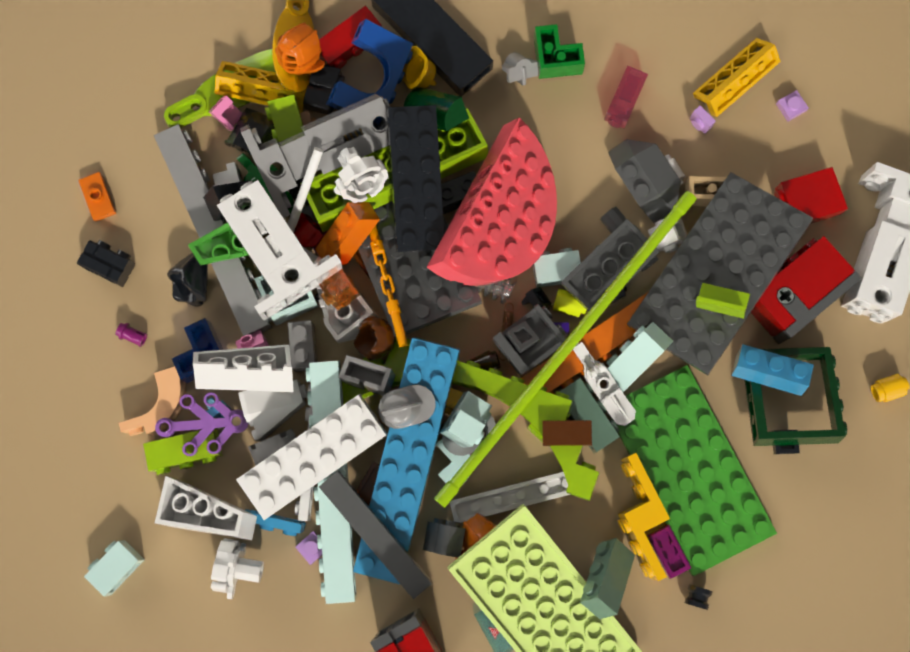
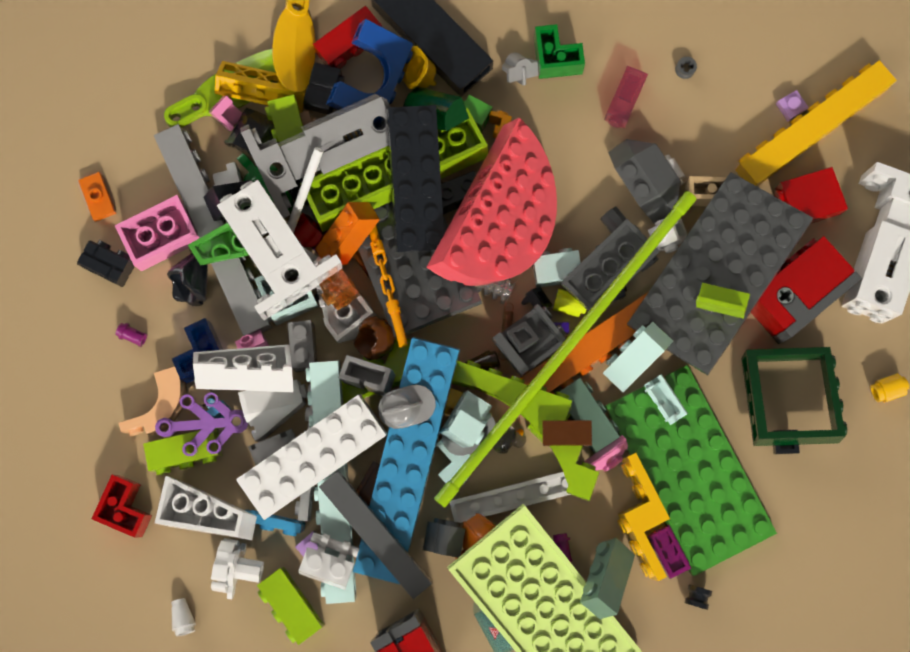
light aqua brick [84,540,145,597] -> none
orange piece [275,22,325,75] -> none
white piece [334,147,388,203] -> none
white piece [573,342,636,426] -> none
lavender plate [690,106,716,134] -> none
yellow fence [693,38,781,117] -> none
dark azure brick [731,344,814,396] -> none
none -> red brick [91,474,152,538]
none -> bright pink brick [115,195,199,271]
none -> white cone [171,598,196,636]
none -> tan tile [188,384,212,406]
none -> lime brick [257,567,325,645]
none -> white brick [299,532,360,590]
none -> bright green brick [463,95,493,133]
none -> light orange bracket [489,110,512,138]
none -> clear smoke animal [493,425,526,454]
none -> magenta pin [553,533,573,562]
none -> bright pink plate [584,435,628,472]
none -> light aqua hinge [644,374,688,425]
none -> dark grey bush [675,57,697,79]
none -> yellow brick [735,60,897,187]

